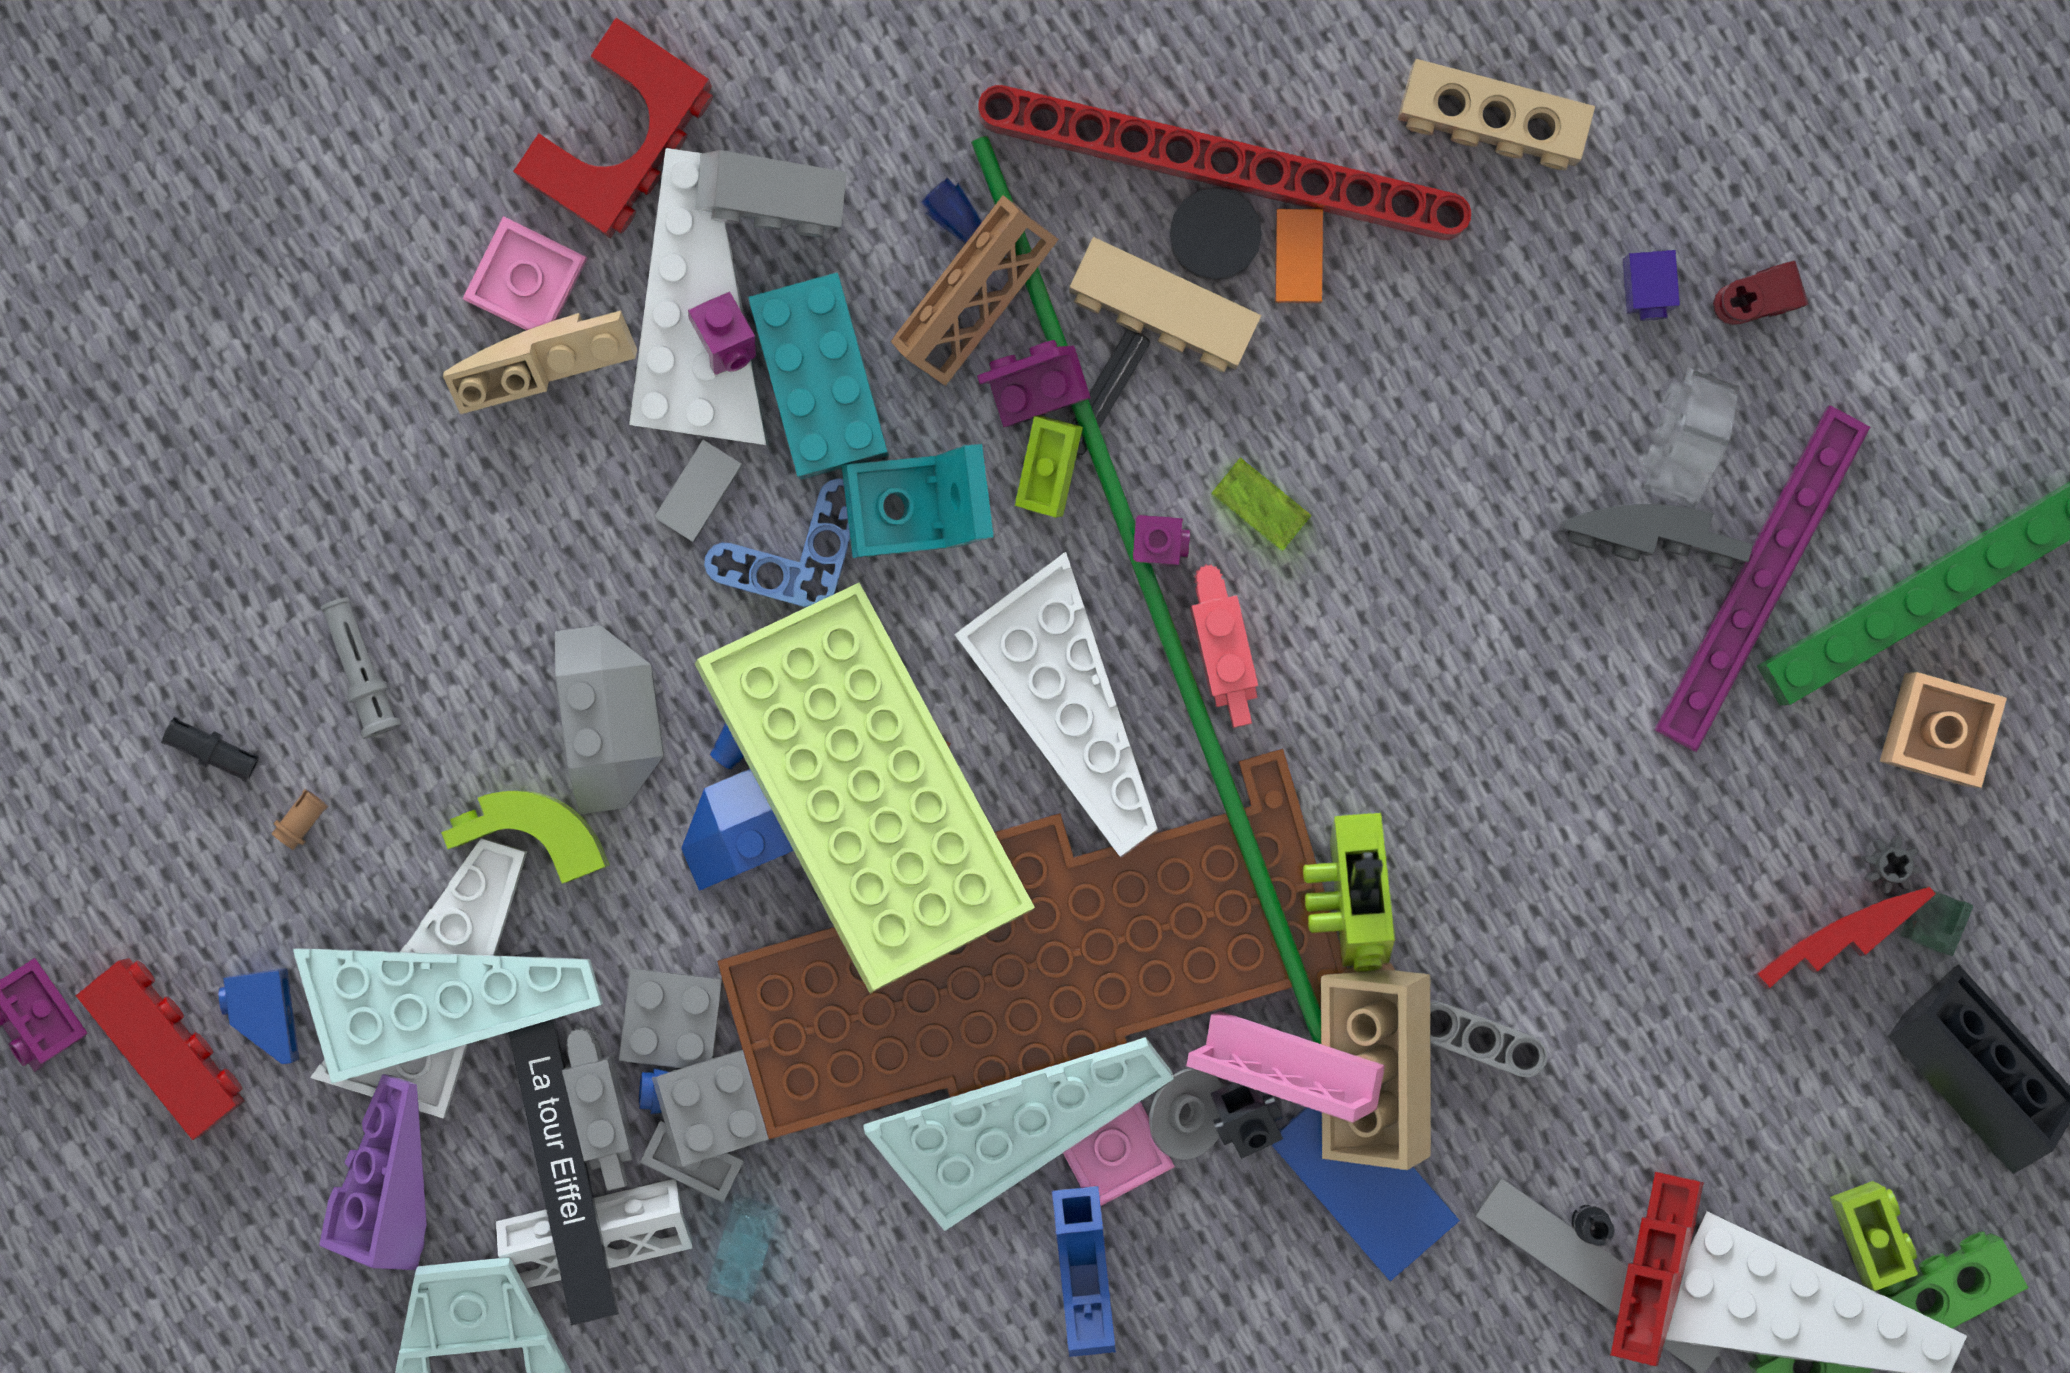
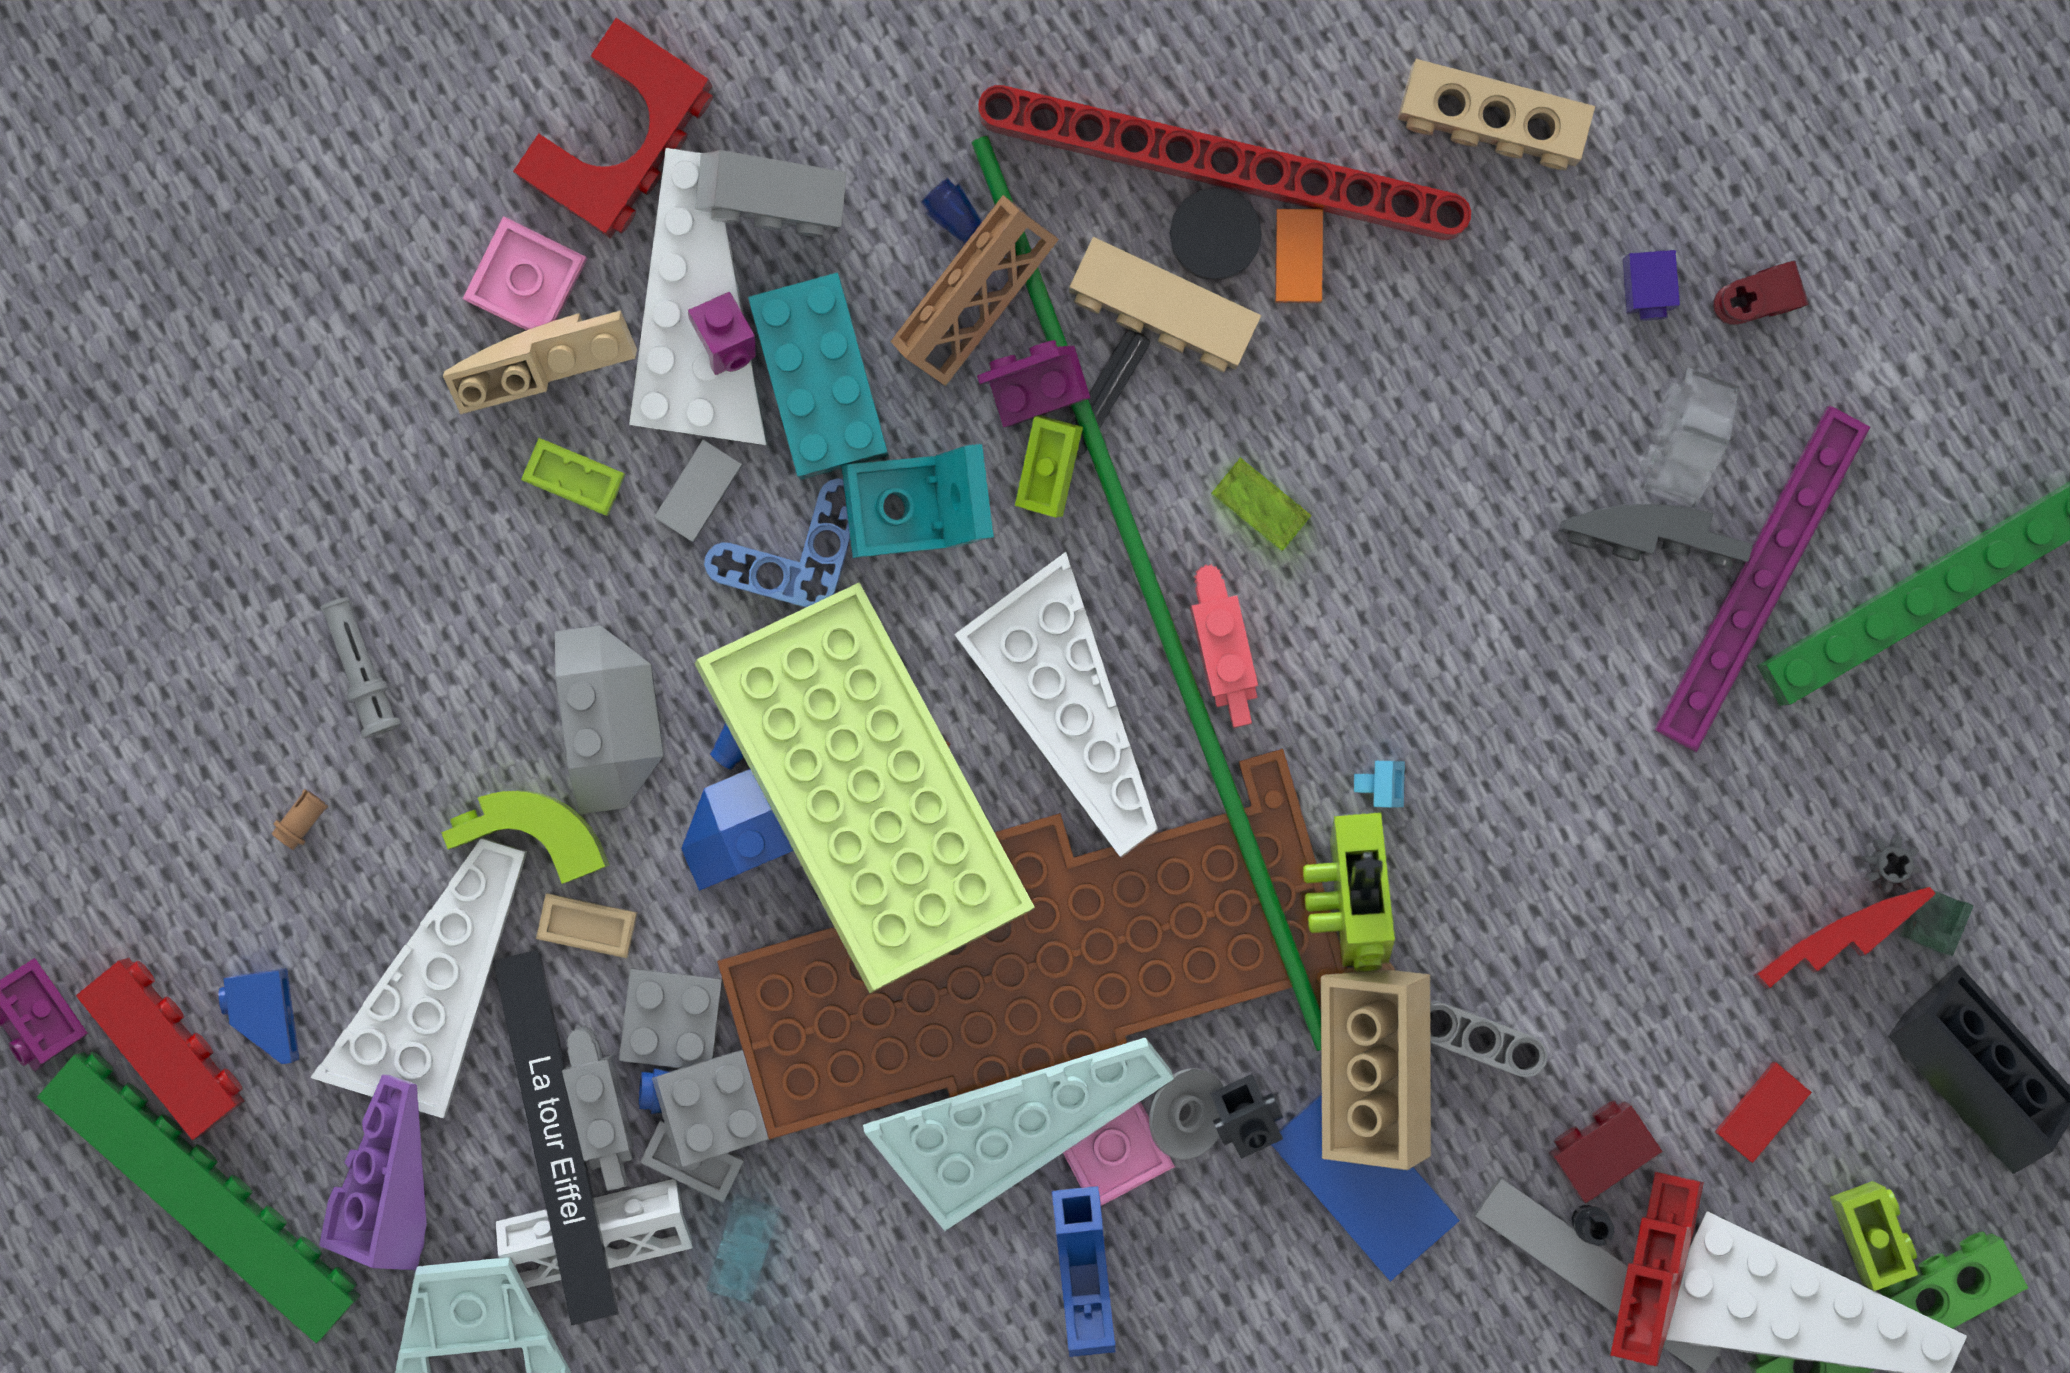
black pin [161,716,260,783] -> none
light aqua wing [293,948,603,1084] -> none
magenta bracket [1133,515,1190,567] -> none
bright pink fence [1186,1011,1385,1122] -> none
light nougat brick [1879,672,2007,788] -> none
none -> green brick [37,1051,361,1344]
none -> lime plate [521,438,626,516]
none -> tan tile [536,893,638,958]
none -> medium azure tile [1354,760,1405,808]
none -> dark red brick [1548,1100,1663,1204]
none -> red tile [1715,1061,1812,1163]

